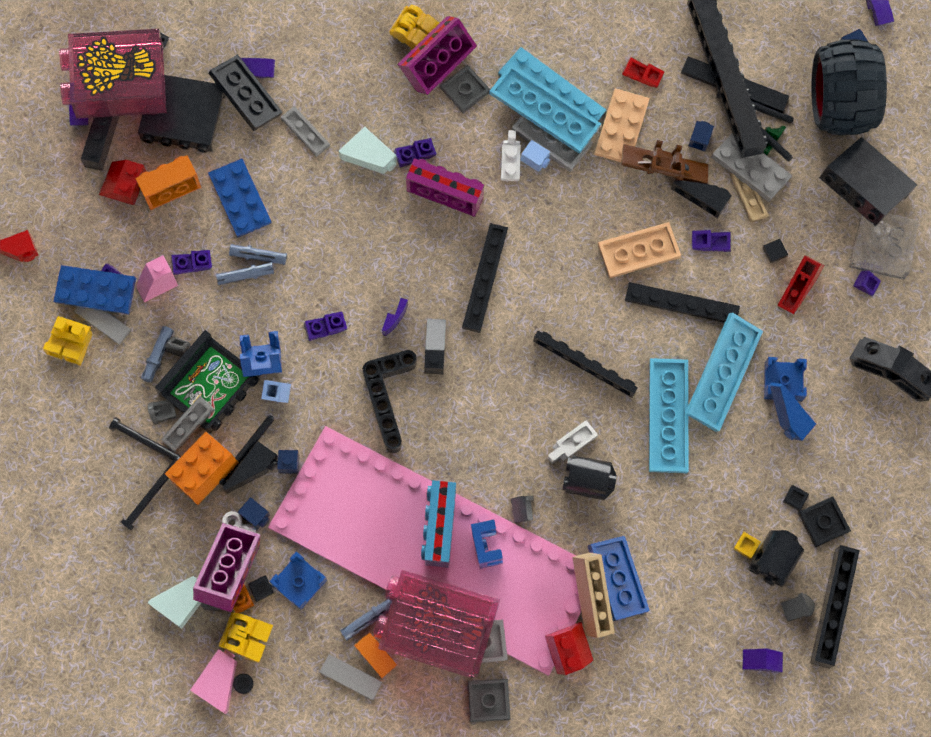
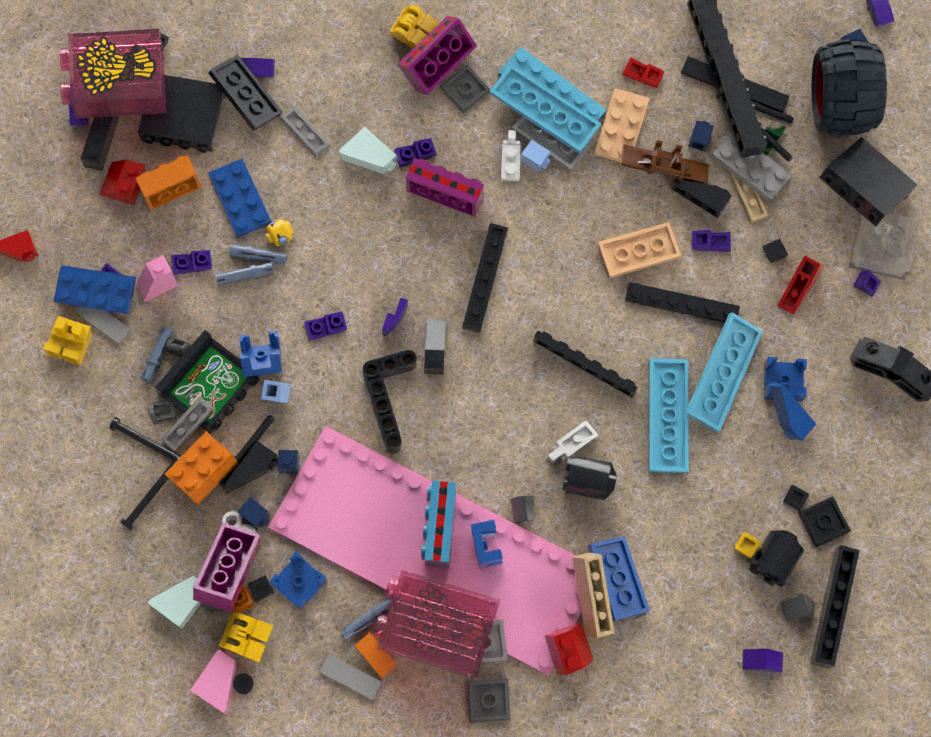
none -> yellow head [265,219,294,247]

